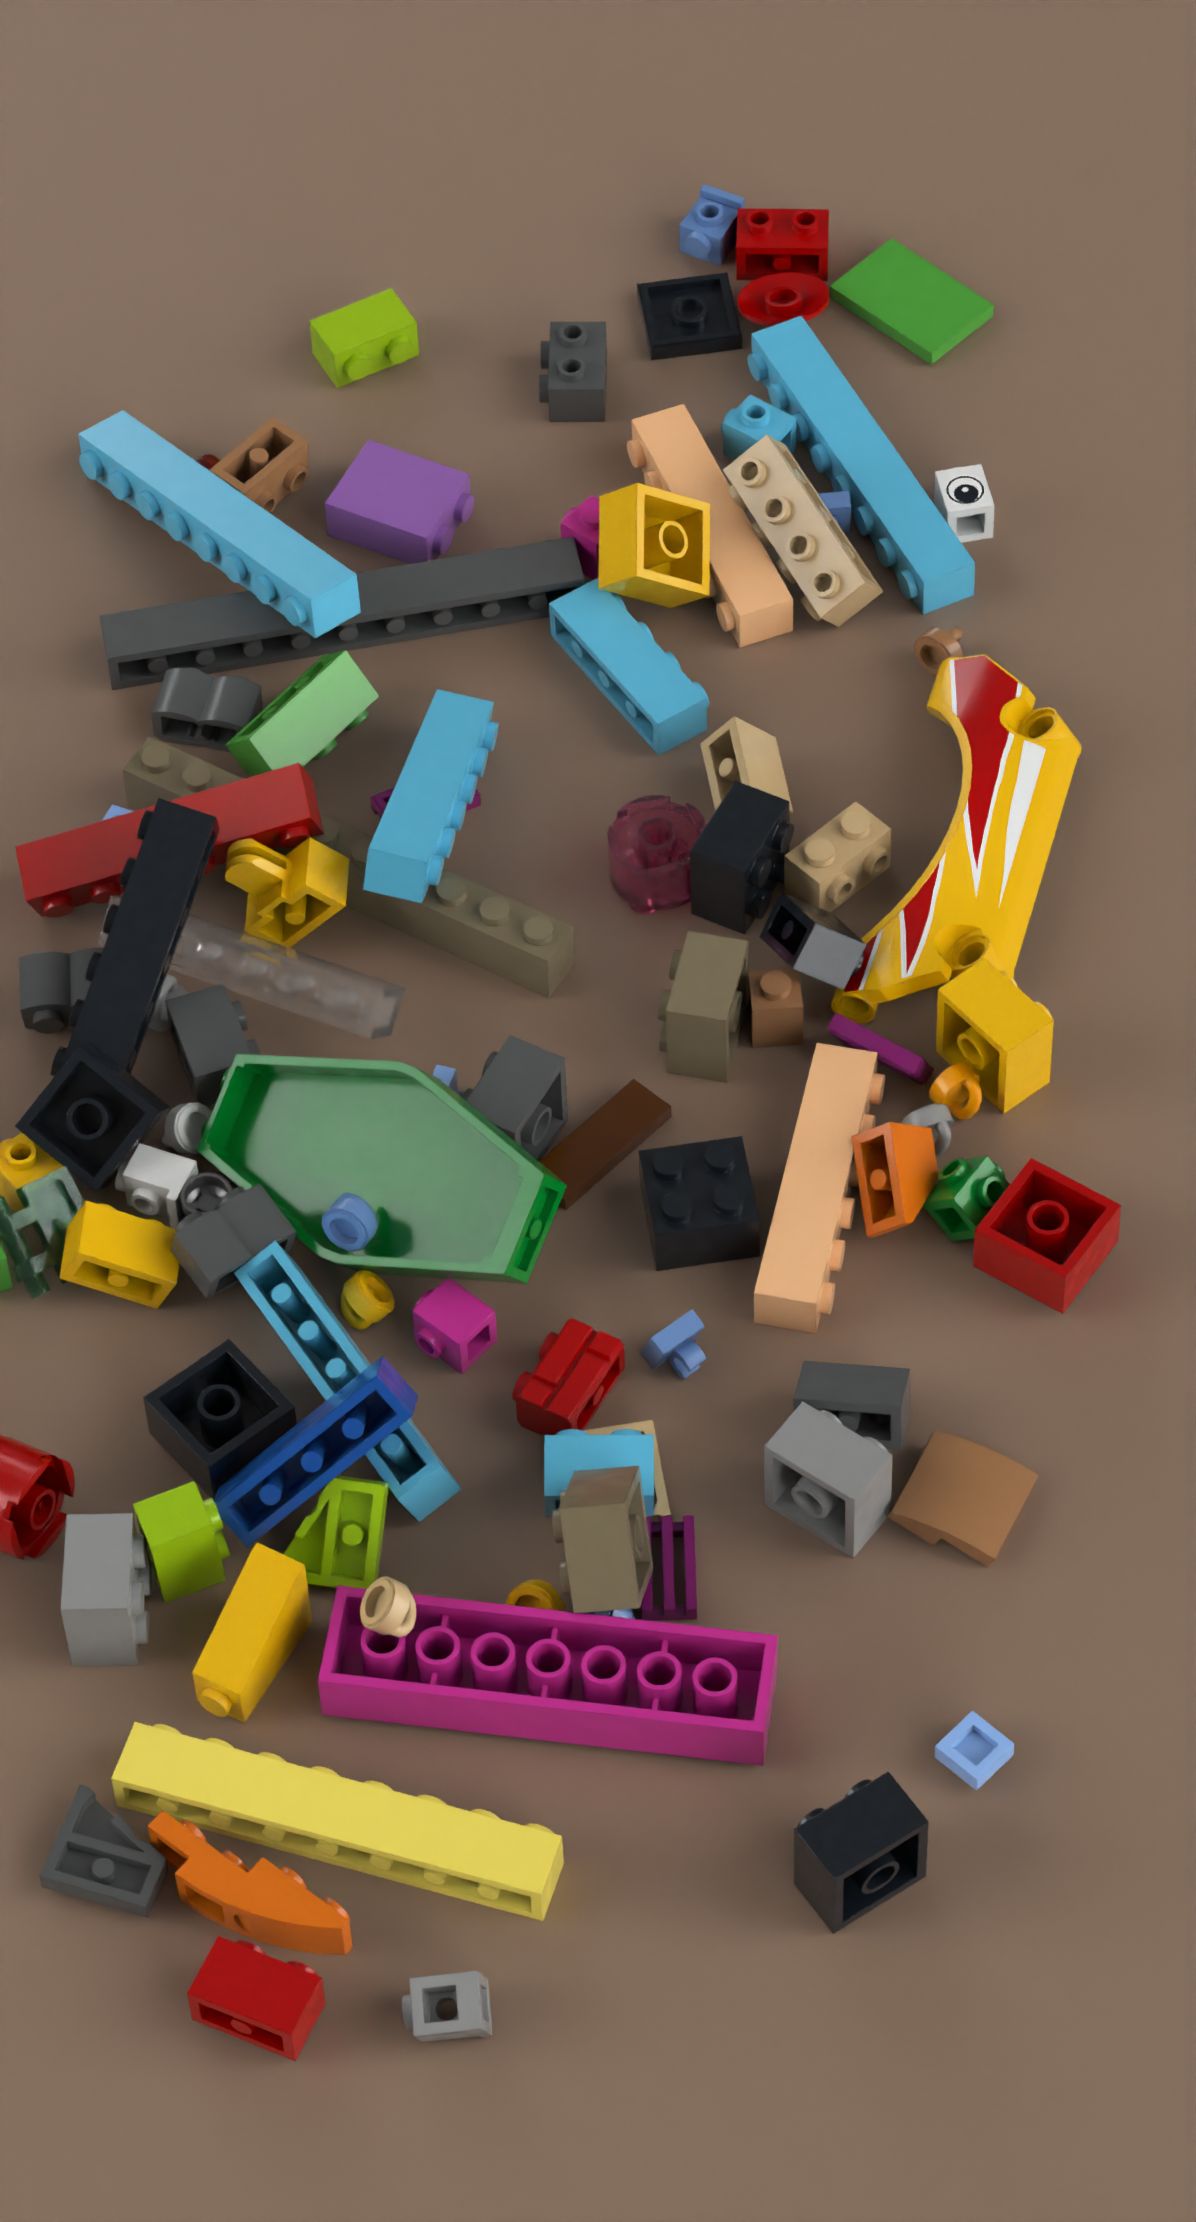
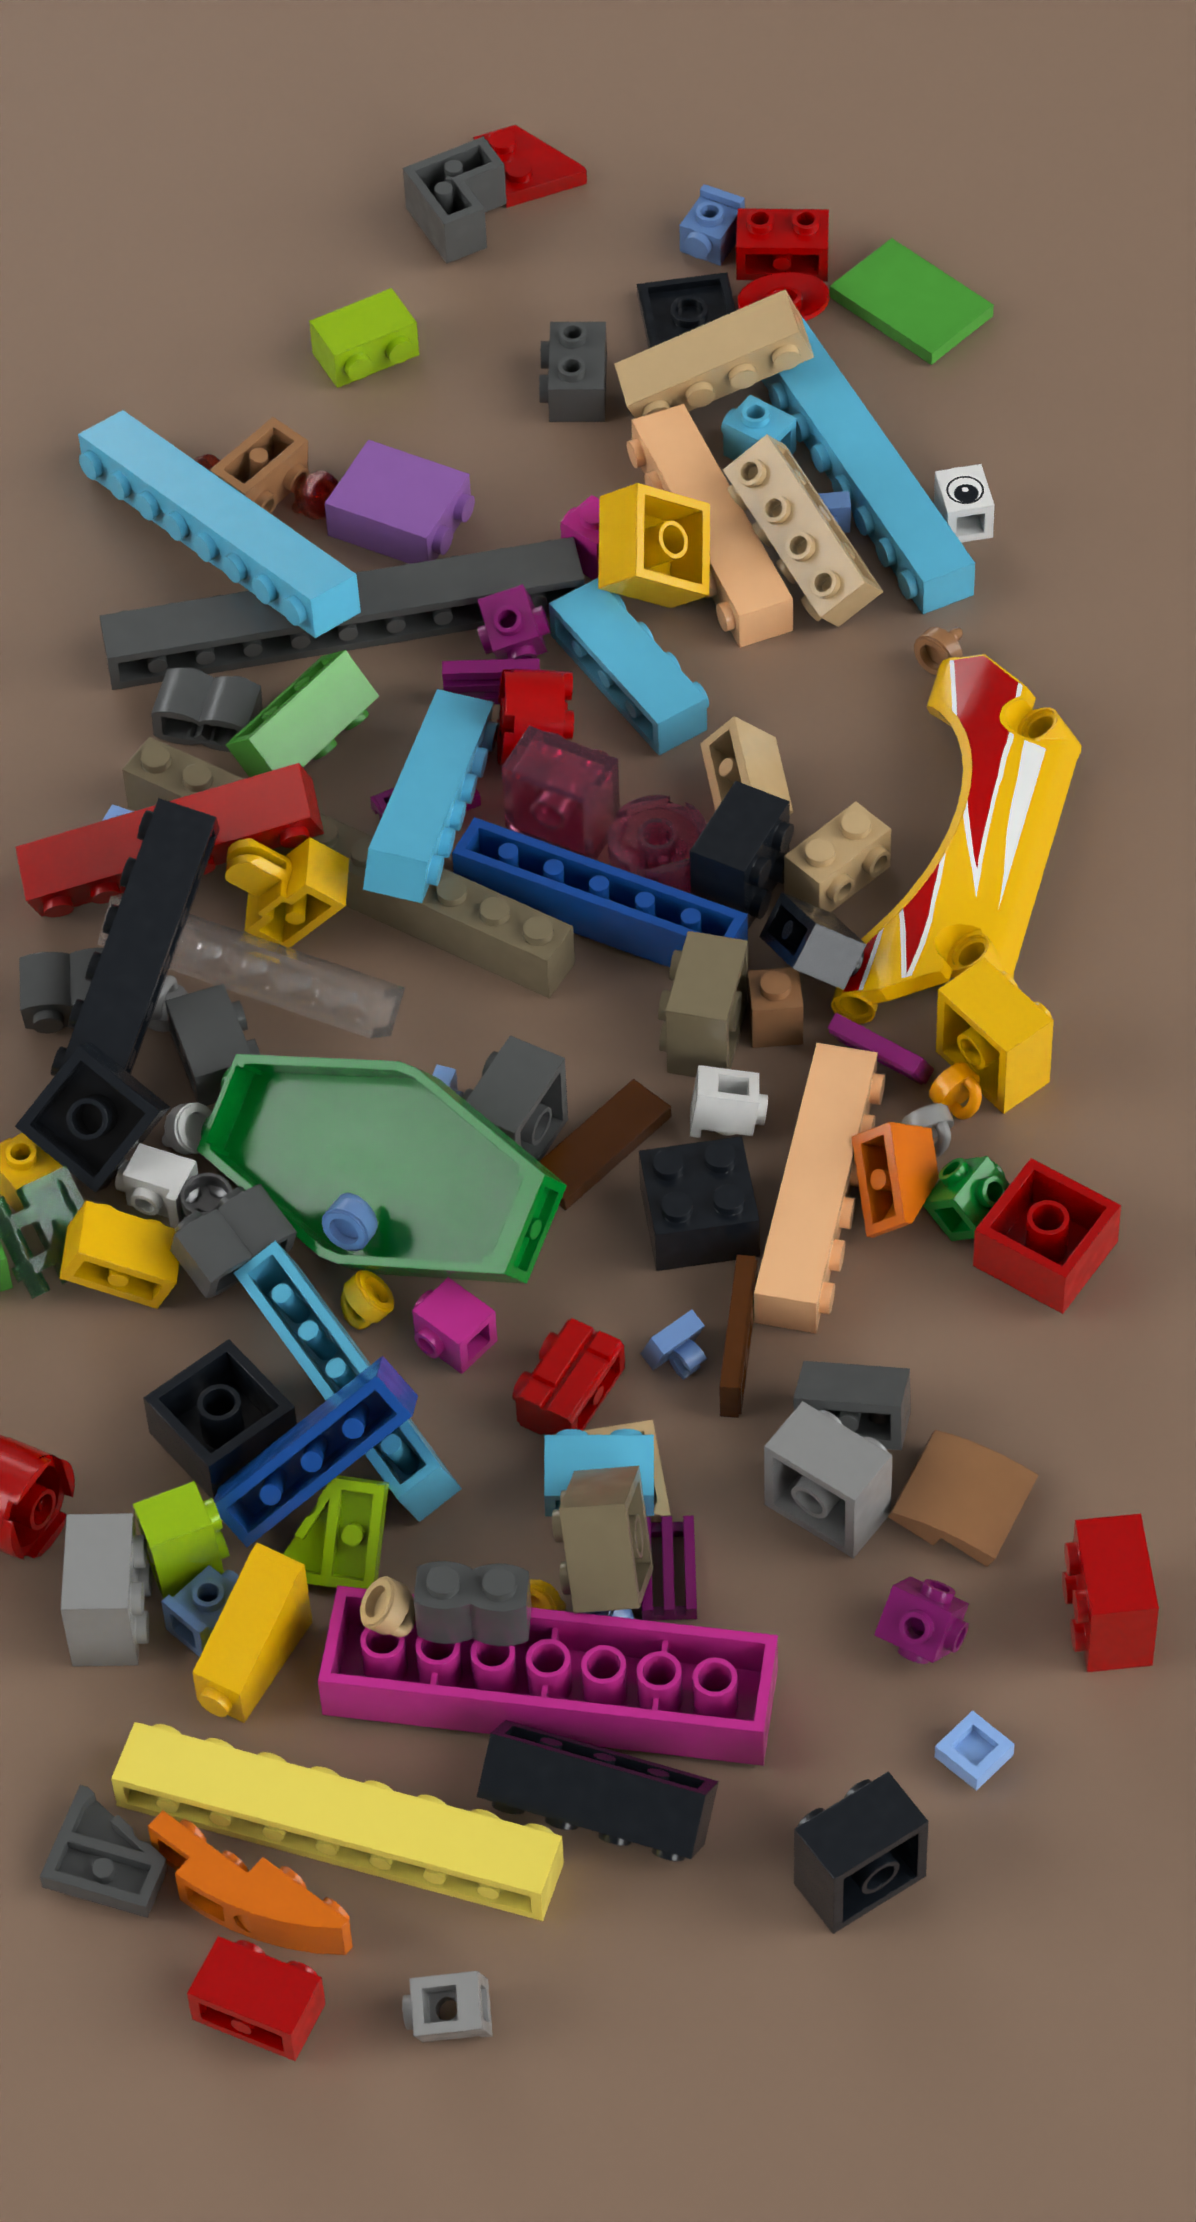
none -> medium blue brick [161,1565,239,1657]
none -> clear red tile [292,471,338,520]
none -> dark grey brick [403,136,507,263]
none -> dark grey brick [414,1561,532,1646]
none -> magenta tile [442,658,540,705]
none -> blue brick [452,817,748,967]
none -> red wing [473,125,587,208]
none -> magenta brick [477,584,551,659]
none -> black brick [477,1720,719,1861]
none -> red brick [496,669,574,769]
none -> clear pink brick [502,726,621,860]
none -> tan brick [614,289,814,418]
none -> white brick [690,1065,768,1138]
none -> reddish brown tile [719,1255,758,1418]
none -> magenta brick [874,1576,969,1664]
none -> red brick [1062,1513,1159,1672]

